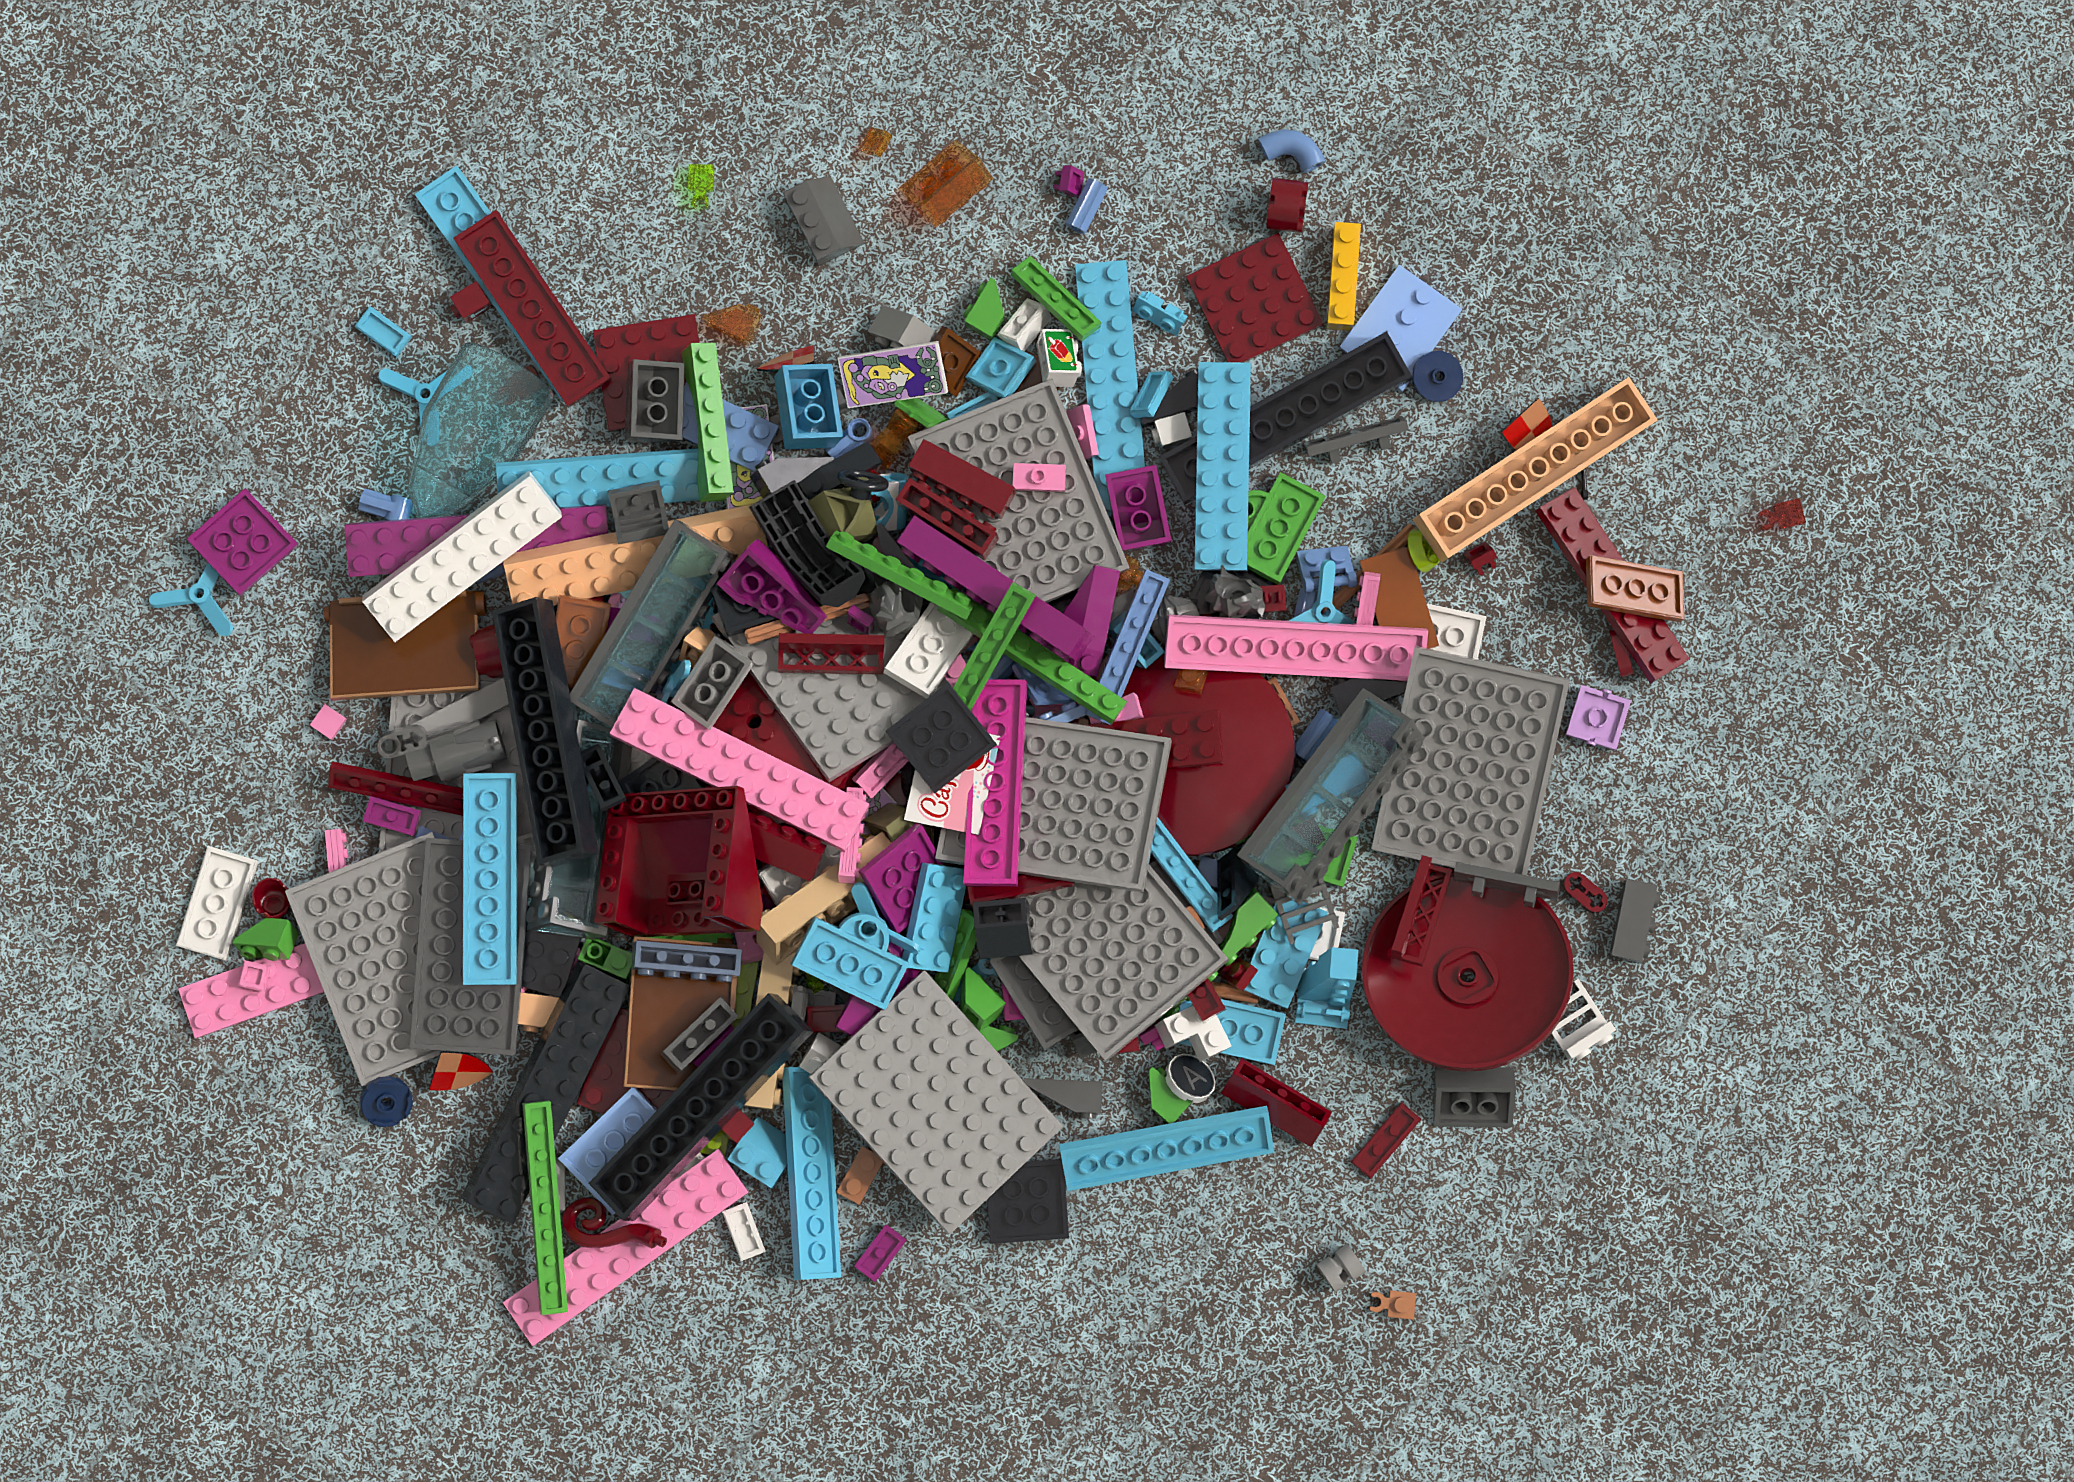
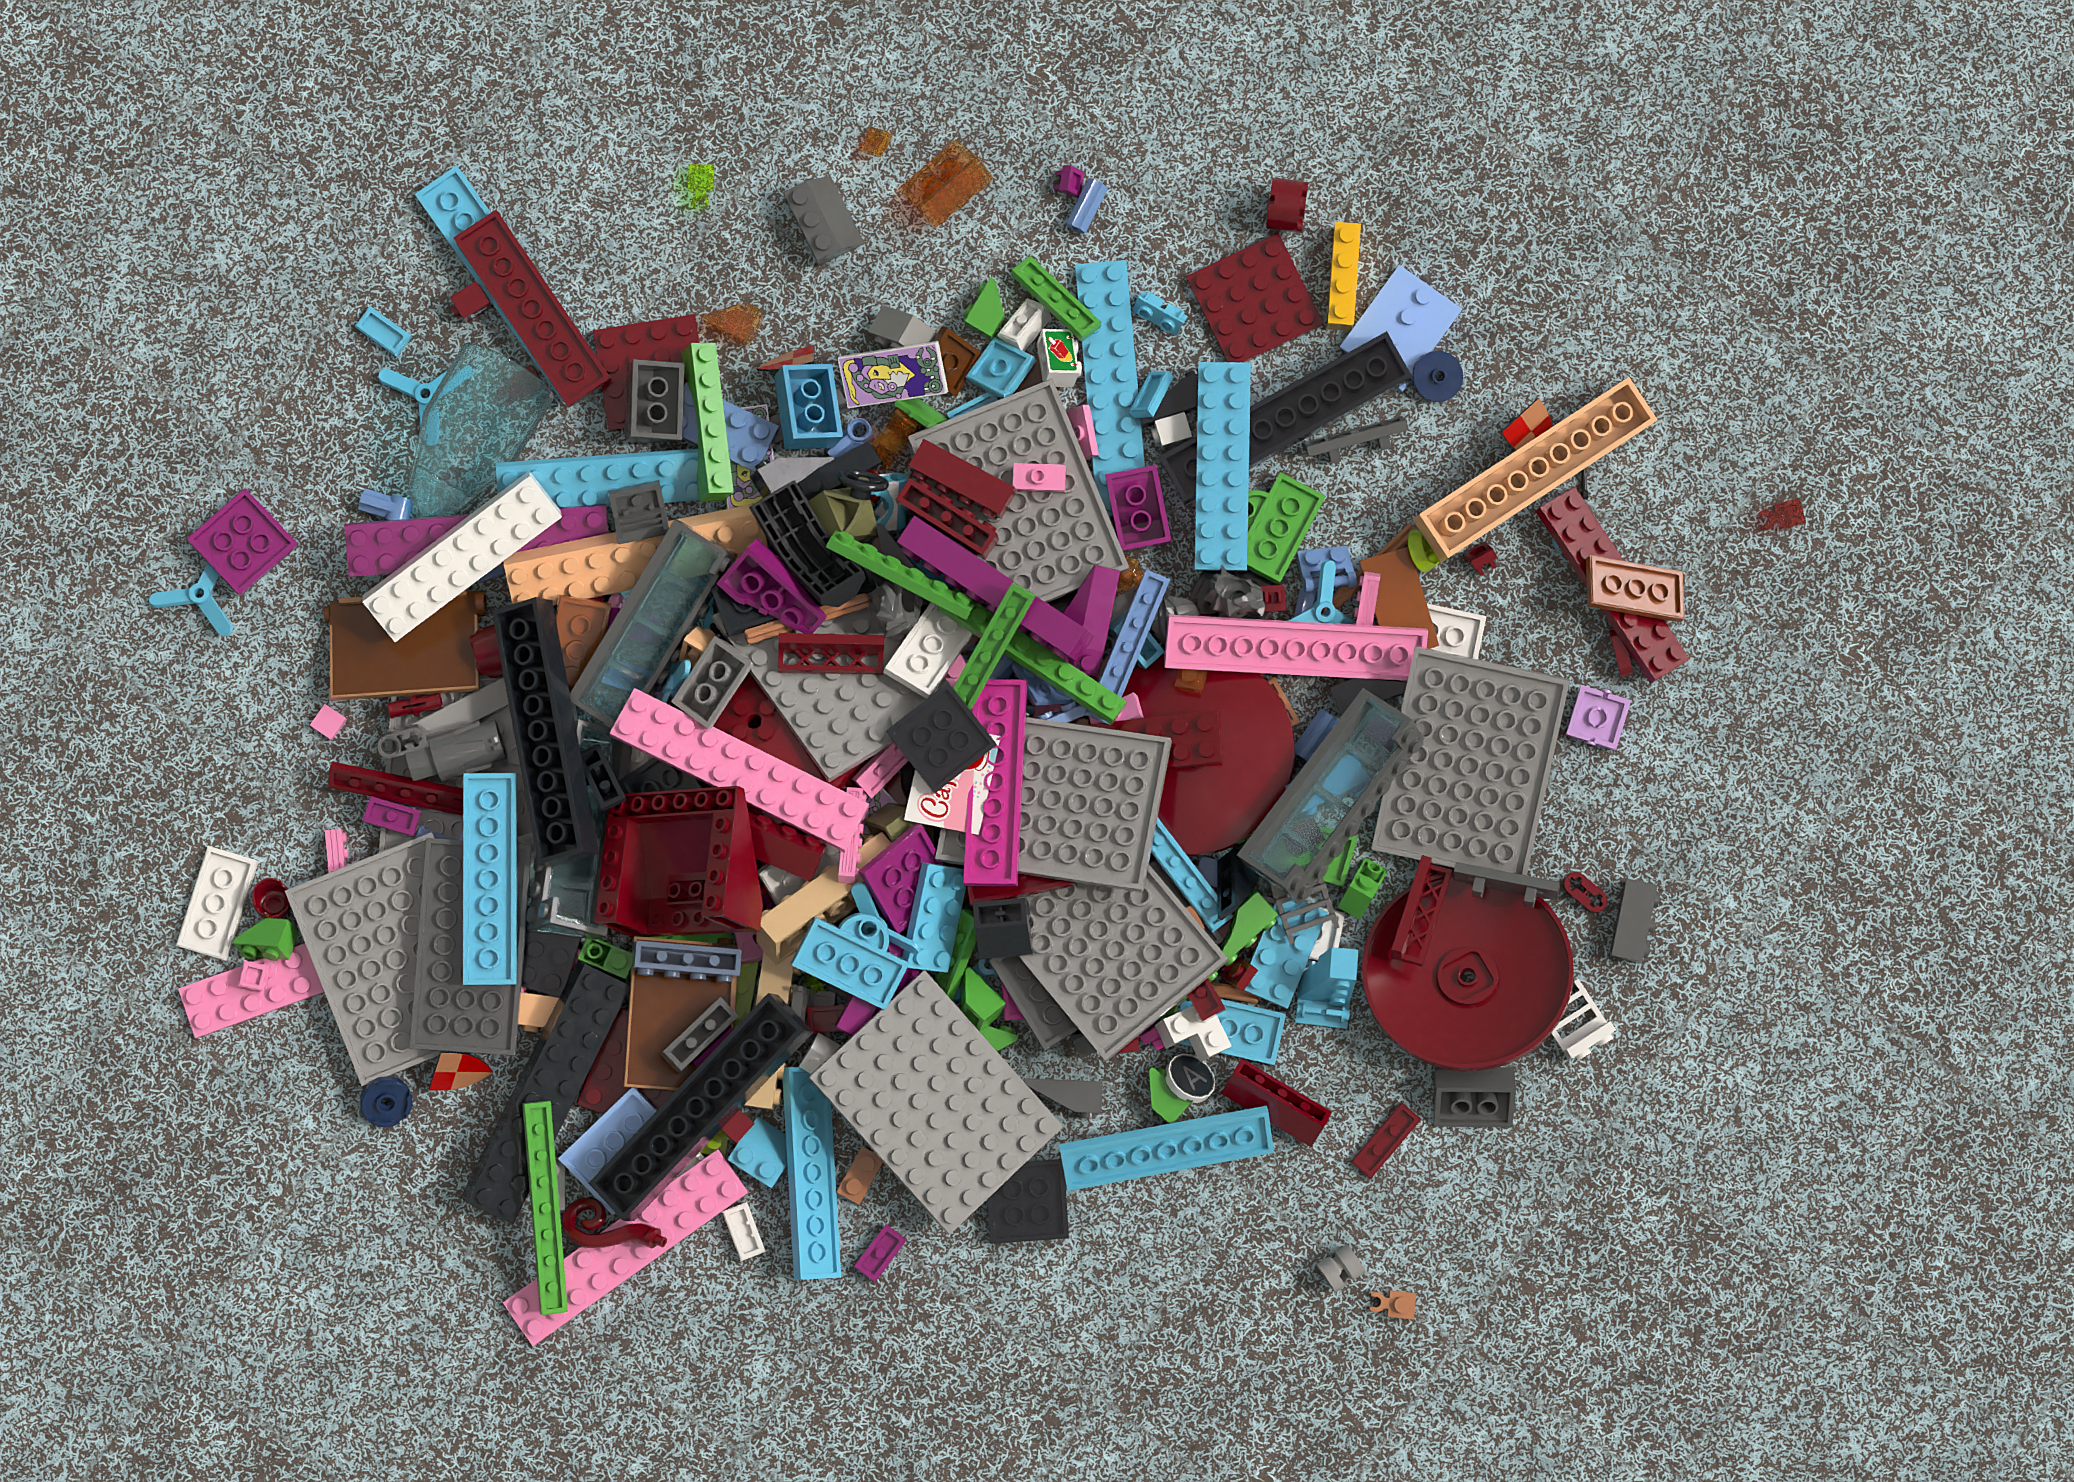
magenta tile [847,605,875,635] -> none
medium blue cylinder [1257,129,1326,173] -> none
none -> dark red pin [388,693,443,719]
none -> bright green slope [1338,857,1388,920]

